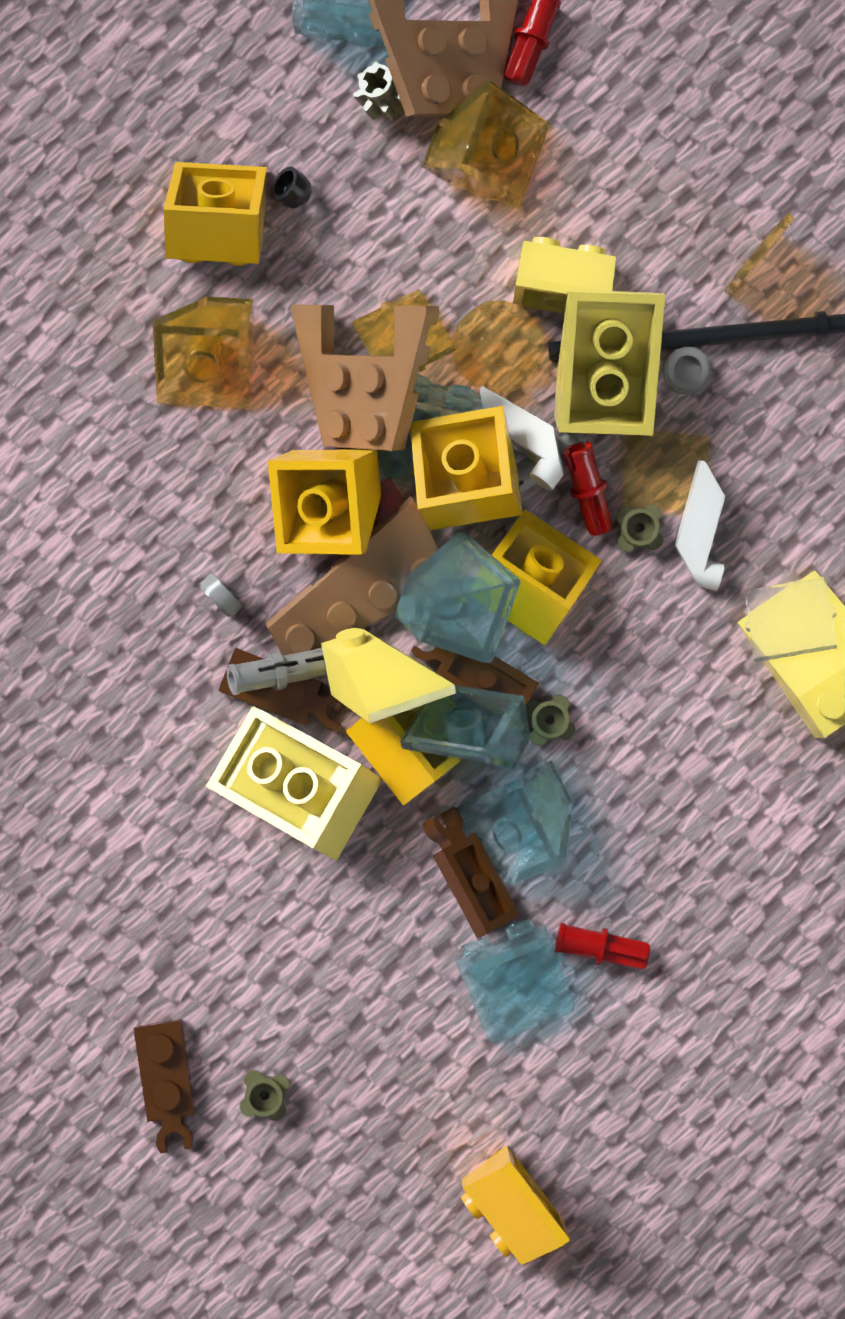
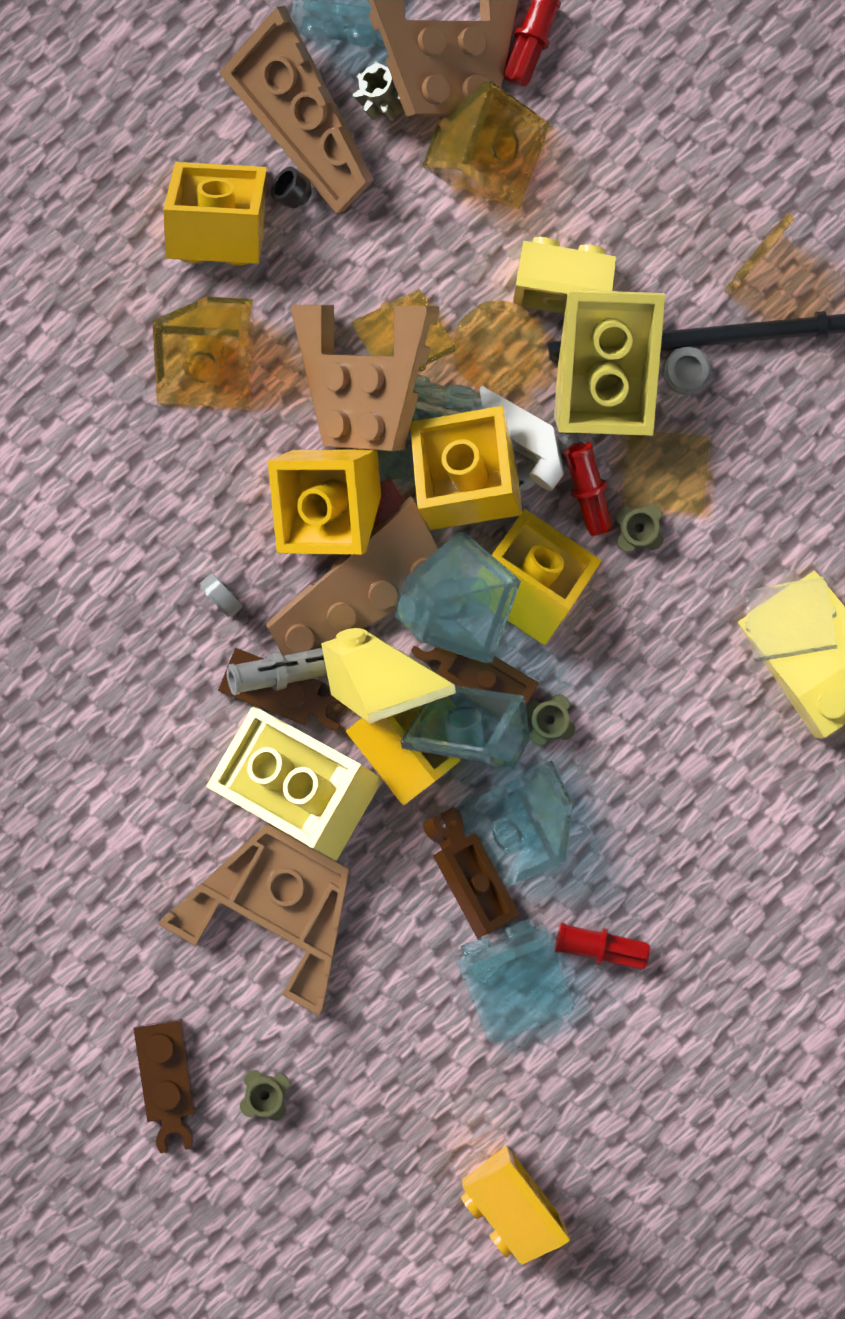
white piece [674,460,725,591] -> none
none -> medium nougat wing [159,823,350,1016]
none -> medium nougat wing [219,6,374,214]

